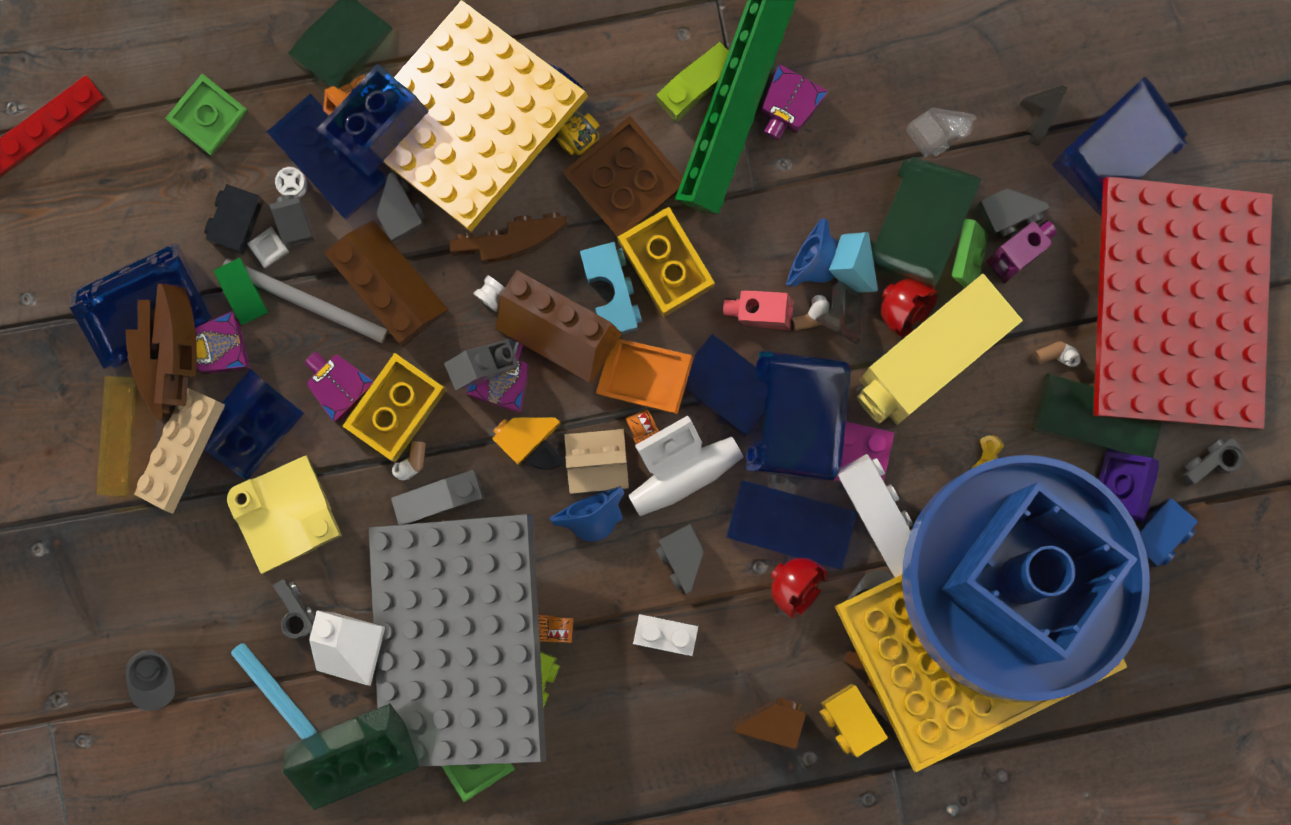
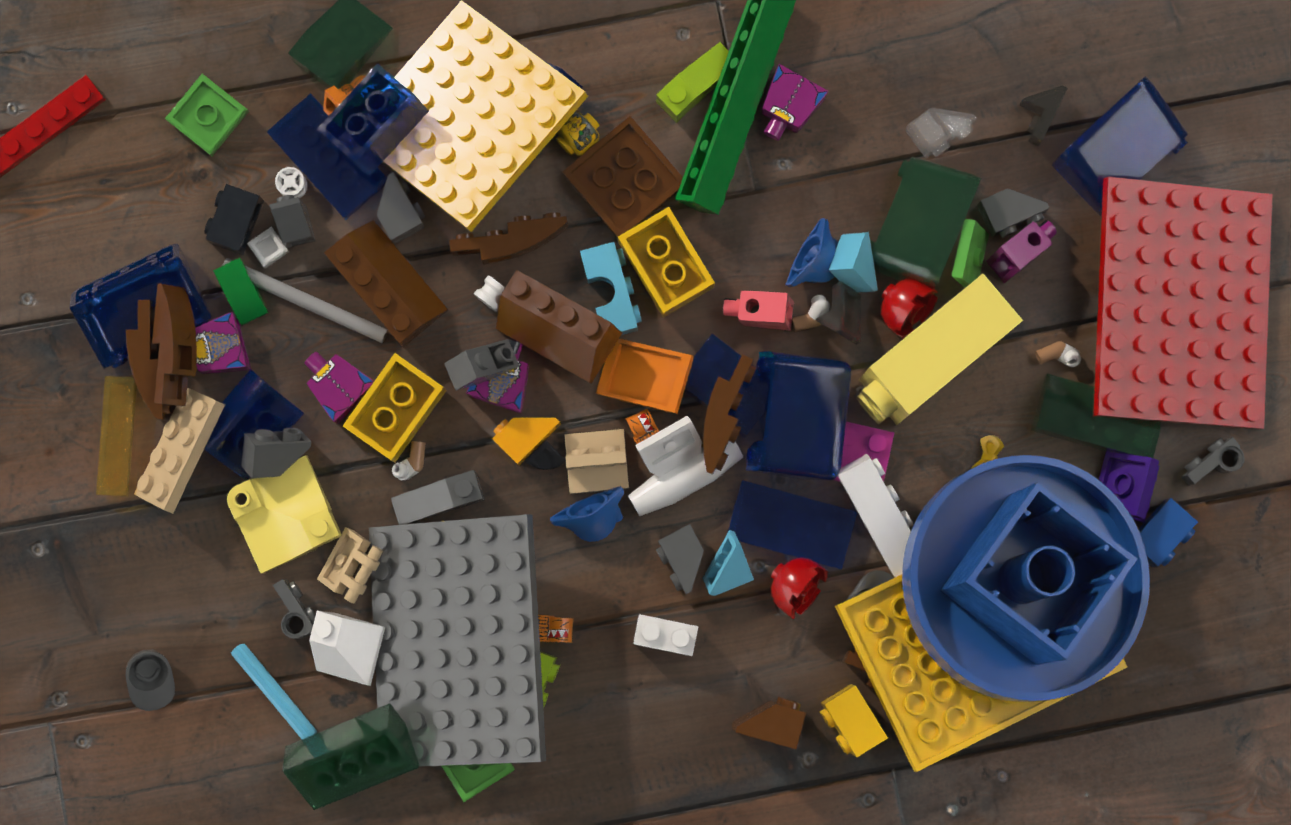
none -> dark grey slope [241,428,311,478]
none -> tan plate [317,527,383,604]
none -> medium azure slope [702,530,754,596]
none -> reddish brown slope [703,354,757,474]

